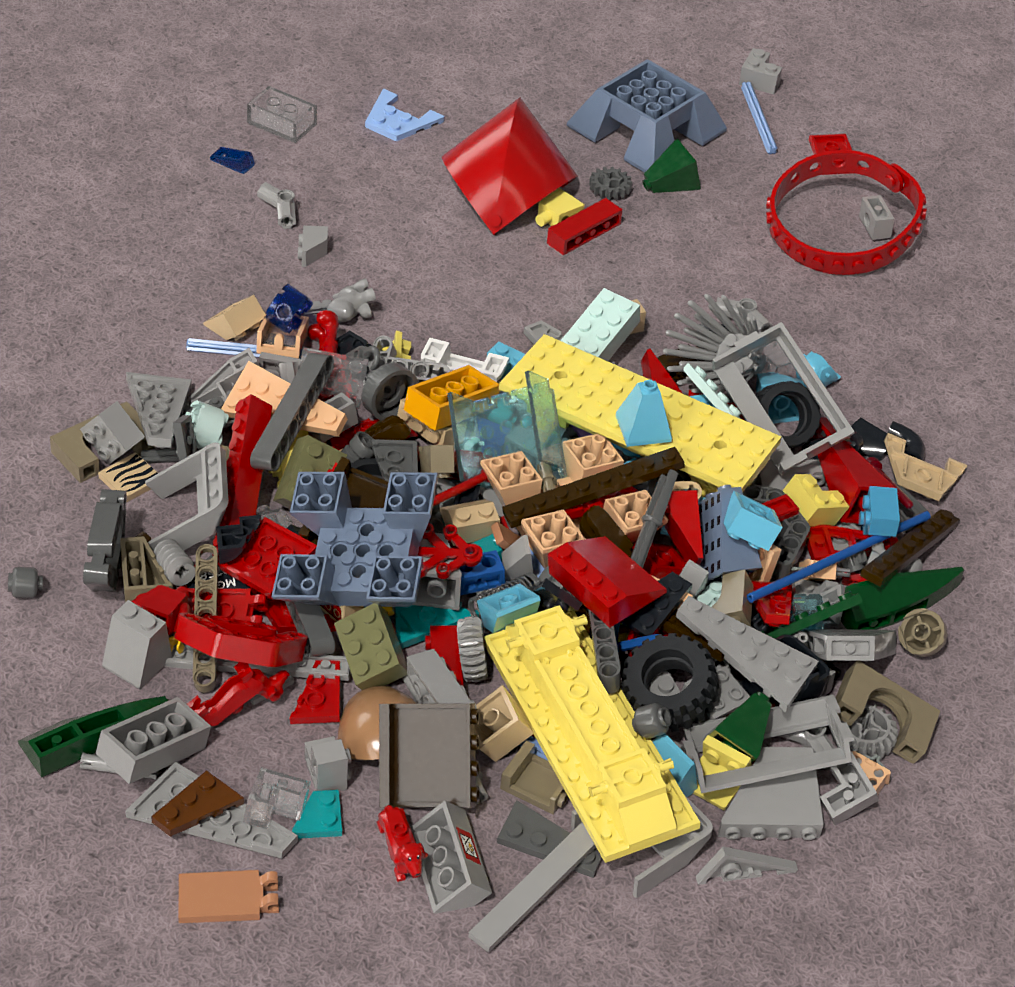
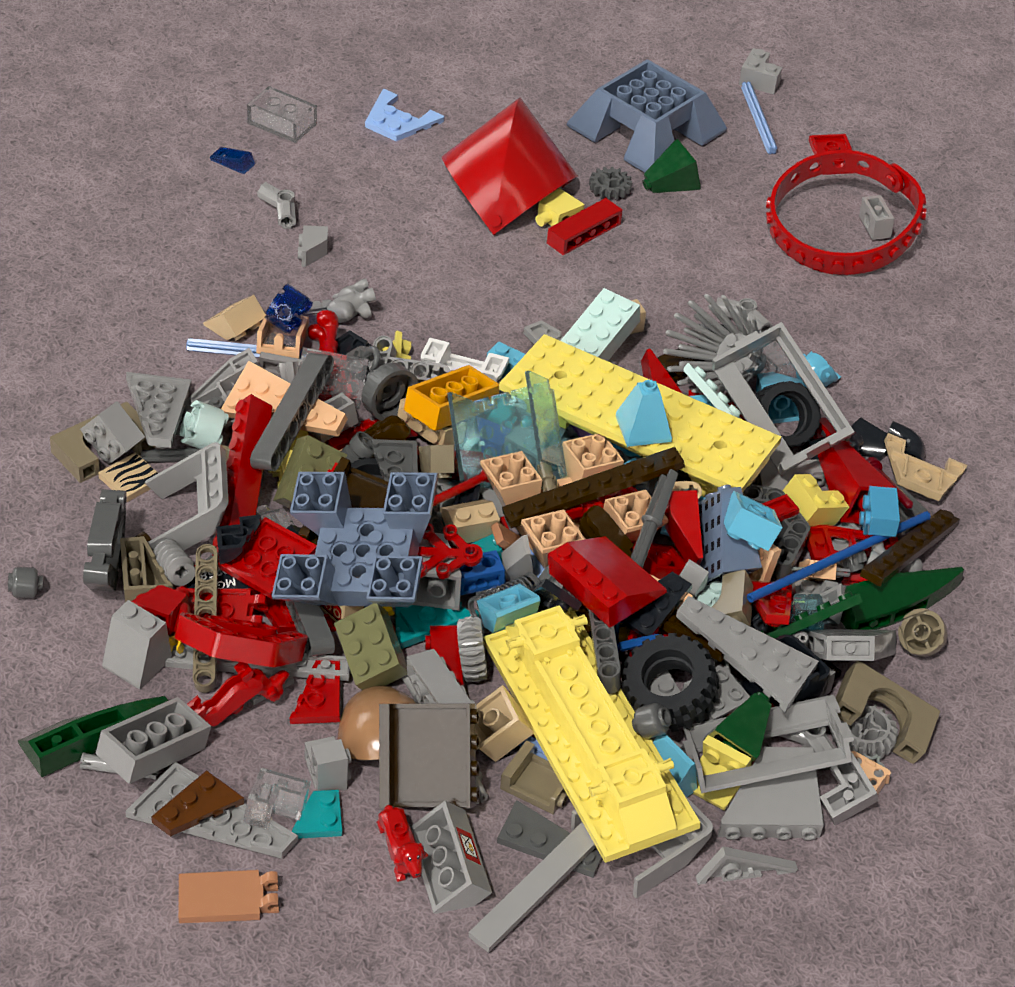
dark grey hinge [172,415,197,461] -> none

